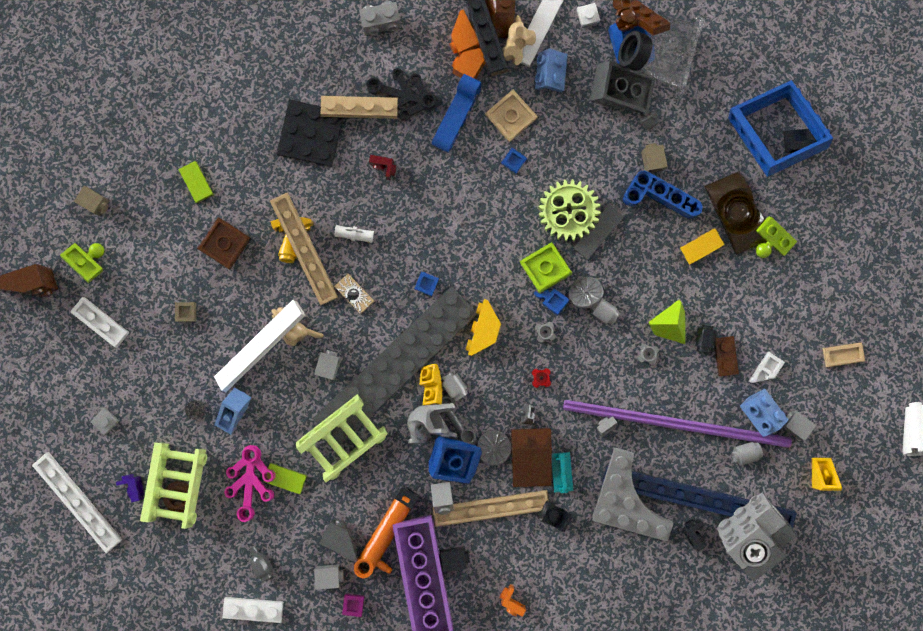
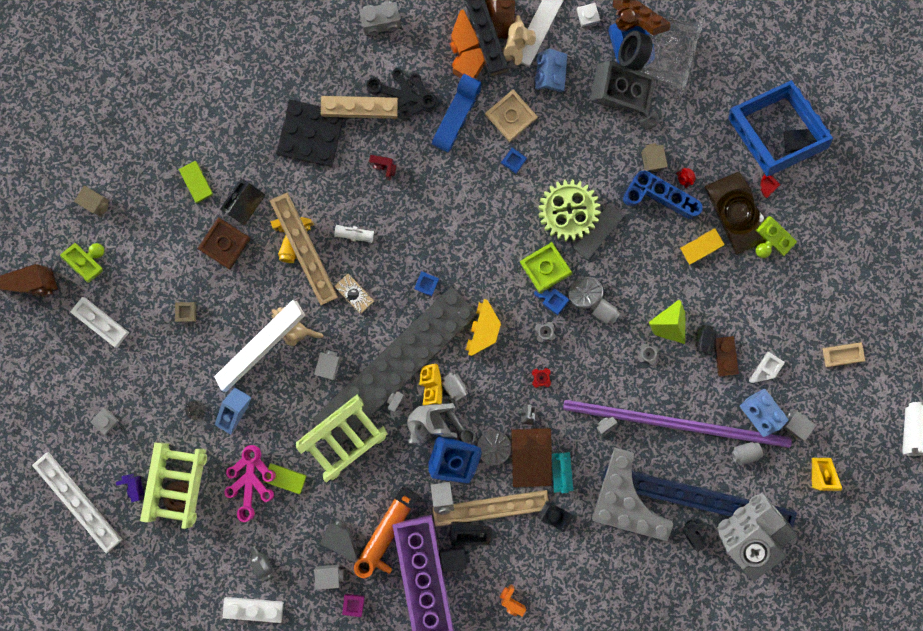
none -> black panel [220,178,265,225]
none -> light grey plate [387,391,405,412]
none -> black slope [449,522,492,546]
none -> red plate [677,168,696,188]
none -> red tile [760,174,781,198]

